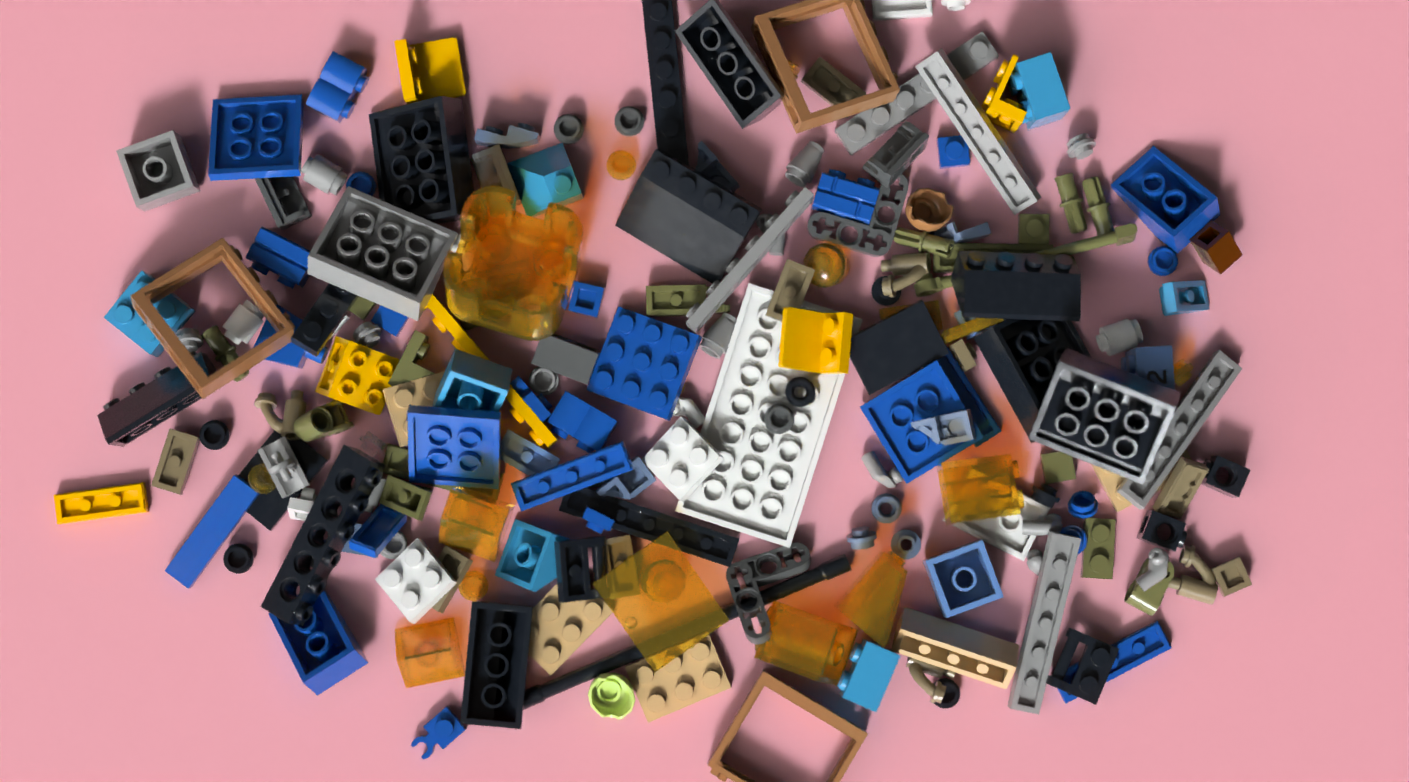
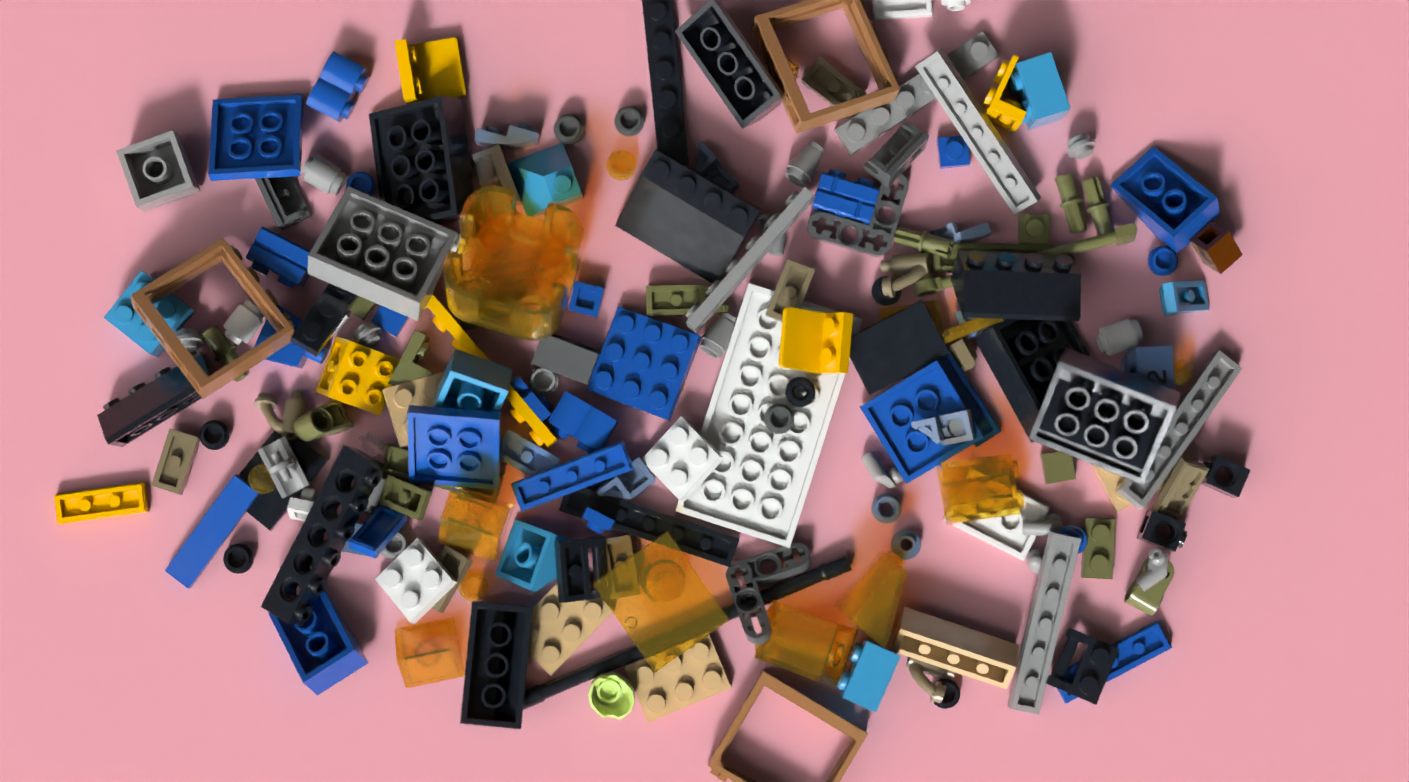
blue plate [411,706,467,759] -> none
white arm [672,397,705,429] -> none
clear yellow hair [802,243,850,288] -> none
sand blue plate [846,526,877,550] -> none
medium nougat hair [905,188,954,232] -> none
medium blue brick [922,540,1004,618] -> none
black plate [1031,483,1060,508] -> none
blue plate [1068,491,1098,518] -> none
dark tan plant [1168,545,1218,605] -> none
dark tan plate [1211,557,1252,597] -> none

